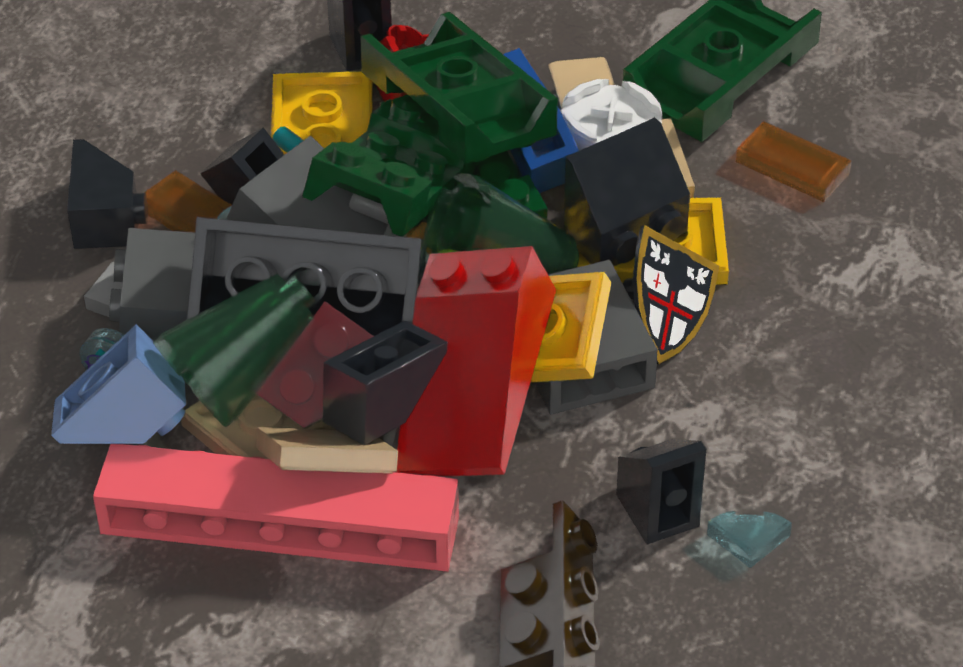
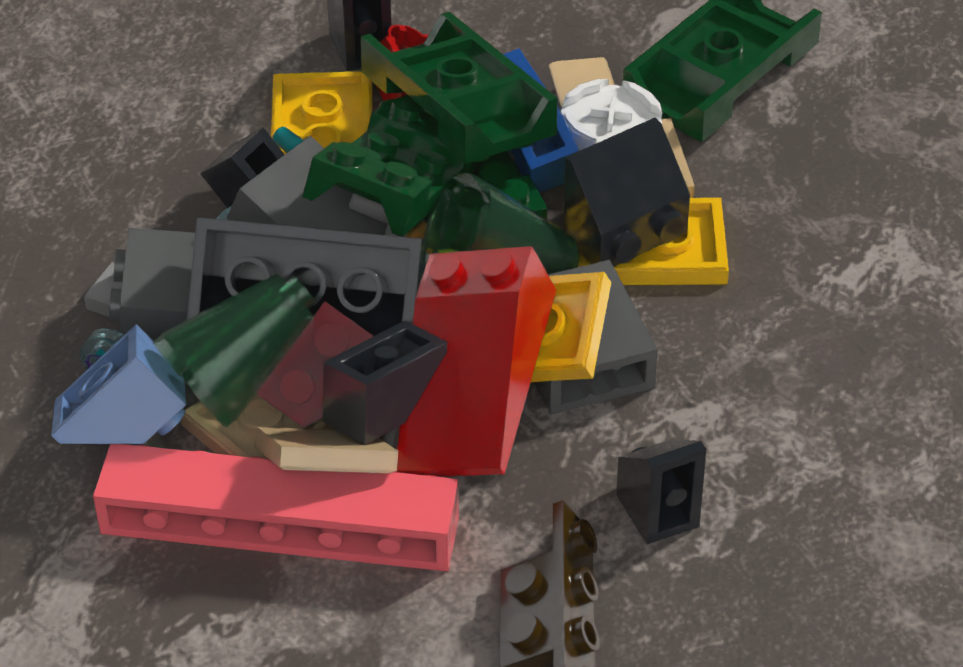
black slope [67,139,148,249] -> none
clear orange tile [144,170,232,233] -> none
shield [623,225,719,364] -> none
clear light blue tile [707,511,792,568] -> none
clear orange tile [736,121,852,202] -> none

